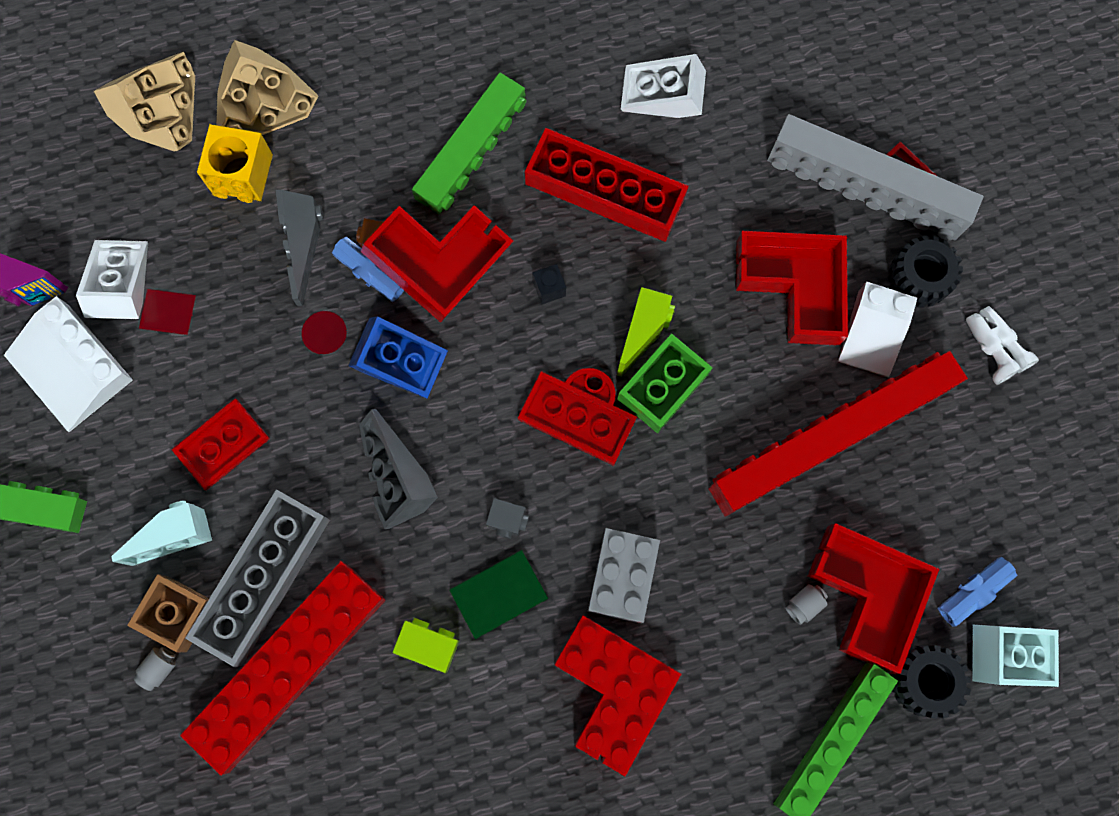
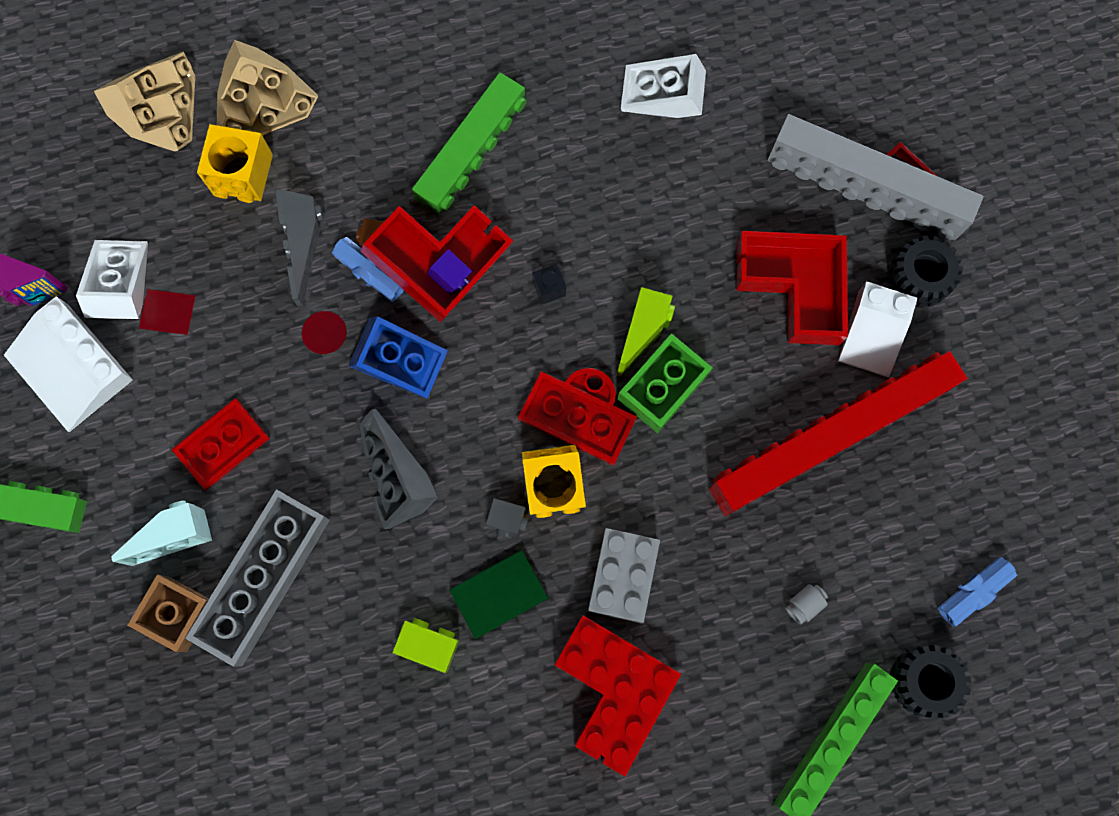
light grey brick [133,647,176,691] -> none
red brick [180,561,386,776] -> none
red brick [525,128,689,242] -> none
red piece [808,523,939,674] -> none
white piece [966,306,1039,385] -> none
light aqua slope [972,625,1059,687] -> none
none -> dark purple brick [427,249,472,295]
none -> yellow brick [521,445,586,518]

